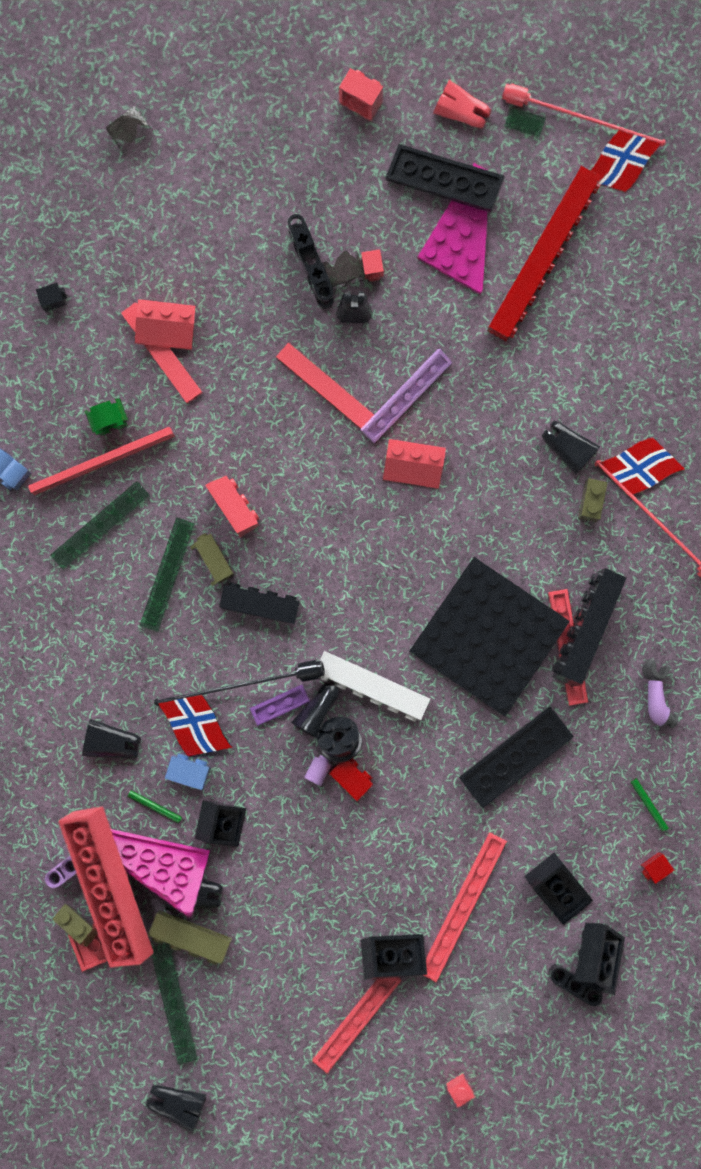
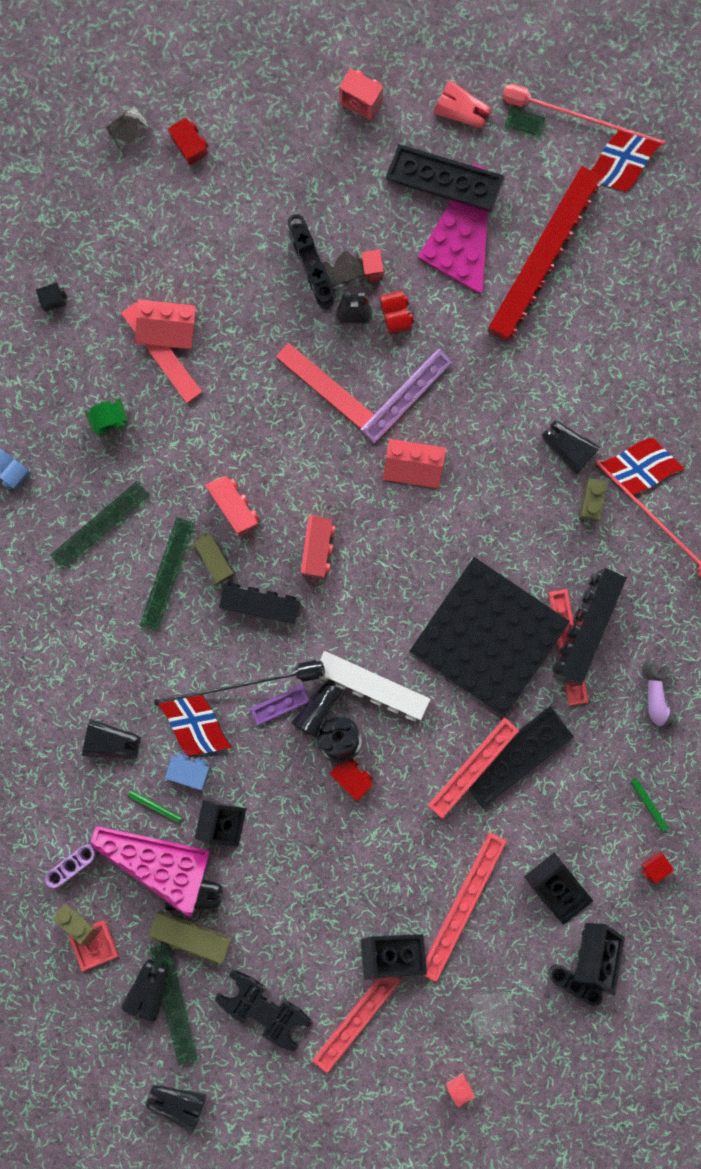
coral tile [28,427,175,495] -> none
coral brick [58,806,154,967] -> none
lavender brick [304,755,332,786] -> none
none -> black piece [121,959,167,1022]
none -> red brick [167,117,209,166]
none -> black piece [215,970,313,1051]
none -> coral slope [301,515,335,579]
none -> red brick [379,290,414,335]
none -> coral tile [427,718,519,819]

